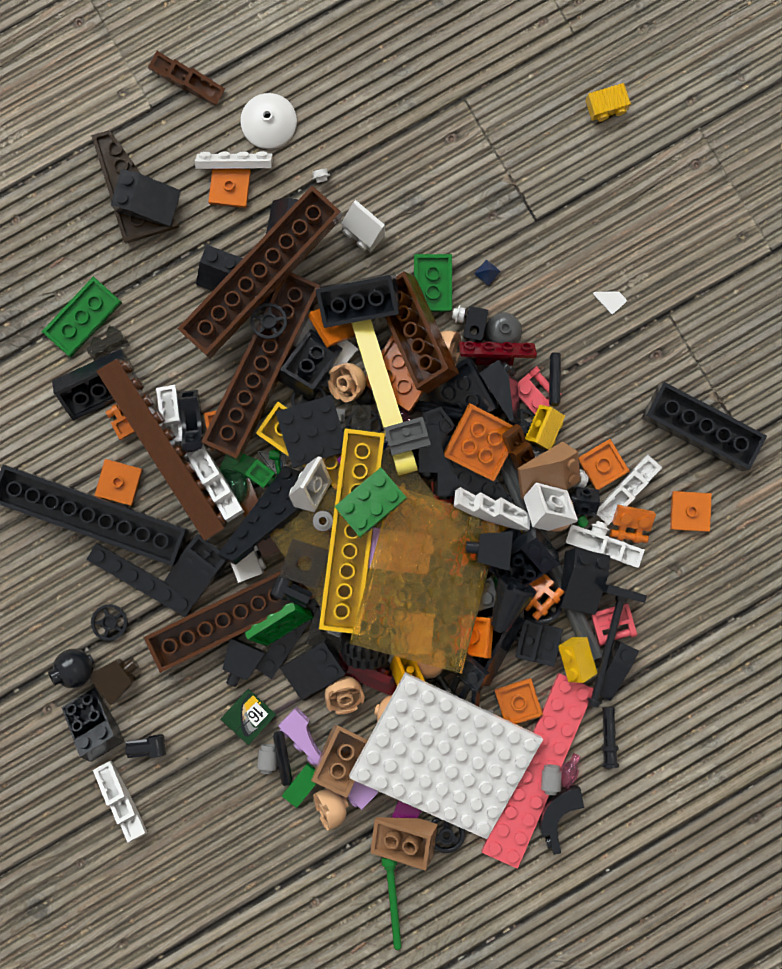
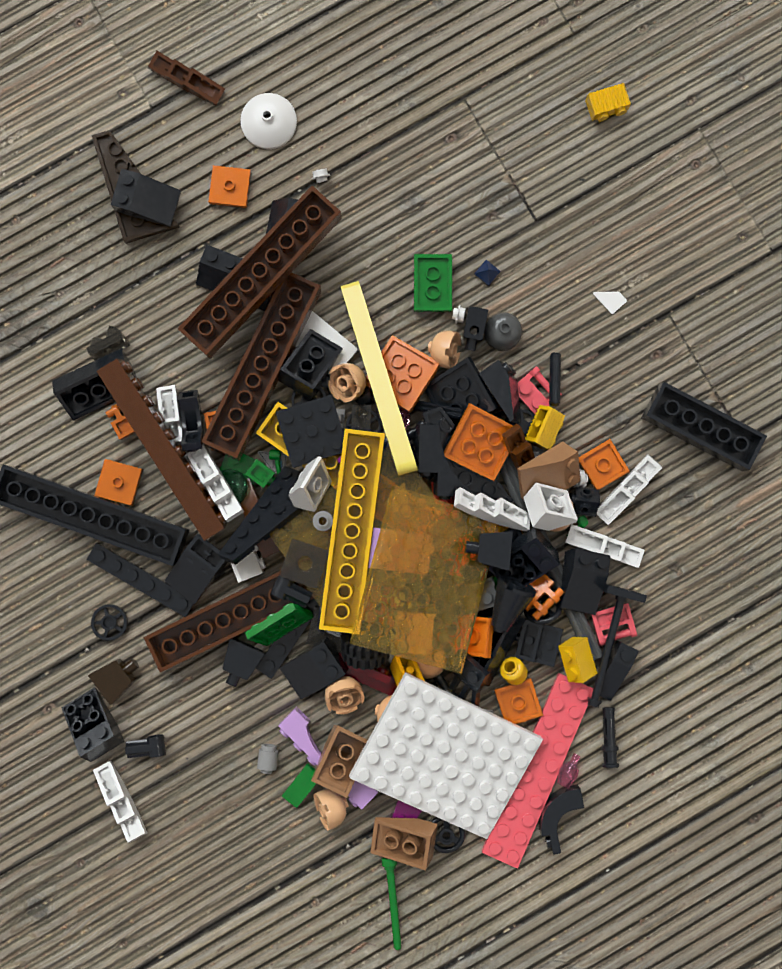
green tile [41,276,122,358] -> none
black brick [48,649,95,688] -> none
white plate [195,151,273,169] -> none
slope [220,689,276,746] -> none
black wheel [250,303,287,340] -> none
black axle [273,731,293,786] -> none
orange plate [308,308,355,348] -> none
black slope [315,272,399,328] -> none
green plate [334,467,408,538] -> none
white slope [341,200,385,253] -> none
dark grey plate [384,417,431,456] -> none
reddish brown brick [385,271,459,393] -> none
dark red bracket [459,341,537,366] -> none
light grey brick [541,764,562,795] -> none
white plate [591,521,610,536] -> none
orange plate [609,504,656,544] -> none
orange plate [670,491,712,532] -> none
none -> yellow head [500,657,528,685]

